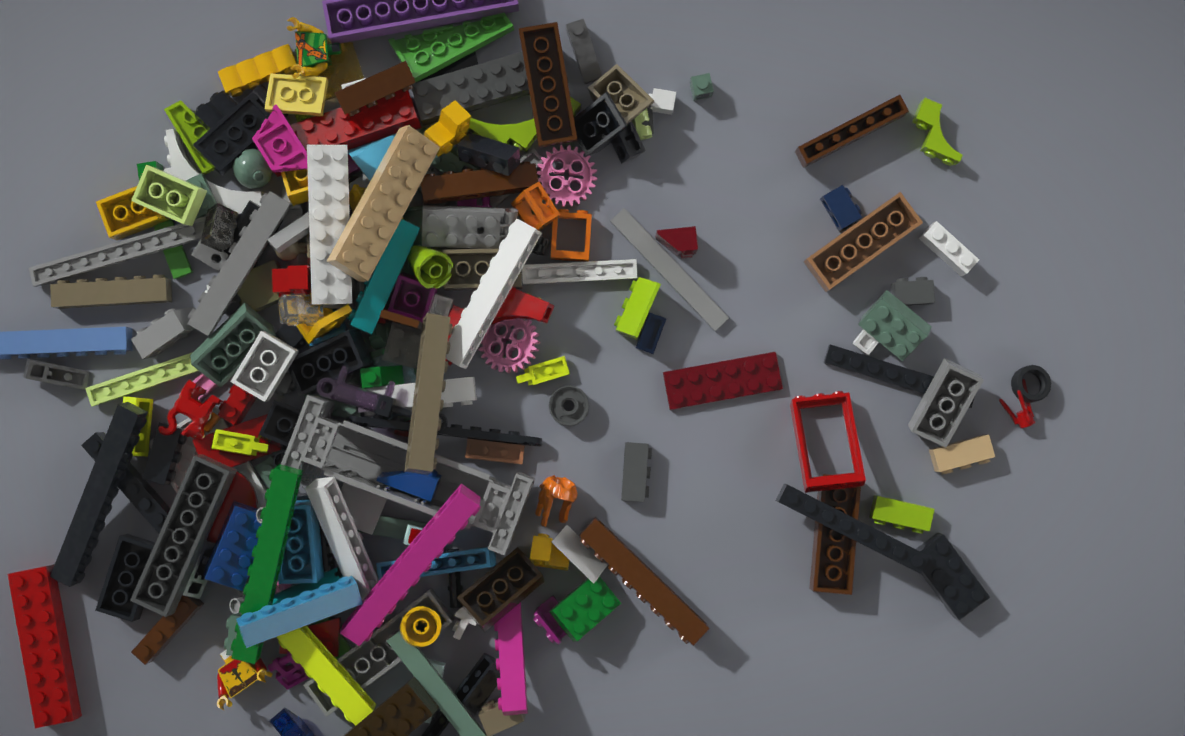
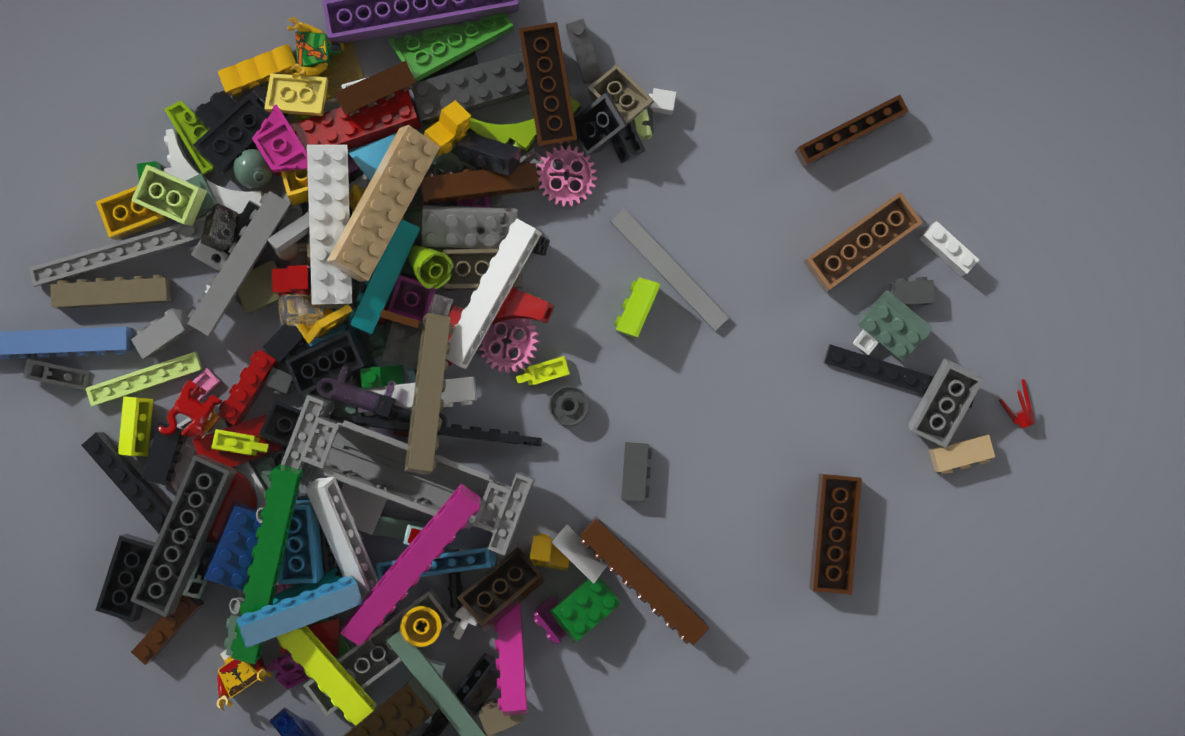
red brick [7,564,82,728] -> none
black brick [50,402,148,587] -> none
bright green tile [153,219,193,280] -> none
sand green brick [190,302,275,388] -> none
white brick [230,331,299,402] -> none
blue slope [376,470,442,501] -> none
nougat plate [465,439,525,464] -> none
orange window [511,182,560,231] -> none
white plate [522,259,637,285] -> none
orange piece [535,475,577,527] -> none
orange window [551,209,592,262] -> none
dark blue tile [636,312,666,354] -> none
dark red slope [655,226,698,259] -> none
dark red plate [663,352,783,410] -> none
sand green brick [689,73,714,101] -> none
black brick [775,484,929,574] -> none
red door [790,391,866,493] -> none
dark blue brick [820,185,862,231] -> none
lime brick [869,495,934,534] -> none
lime arch [912,98,963,166] -> none
black brick [916,533,990,620] -> none
black tyre [1011,365,1052,403] -> none

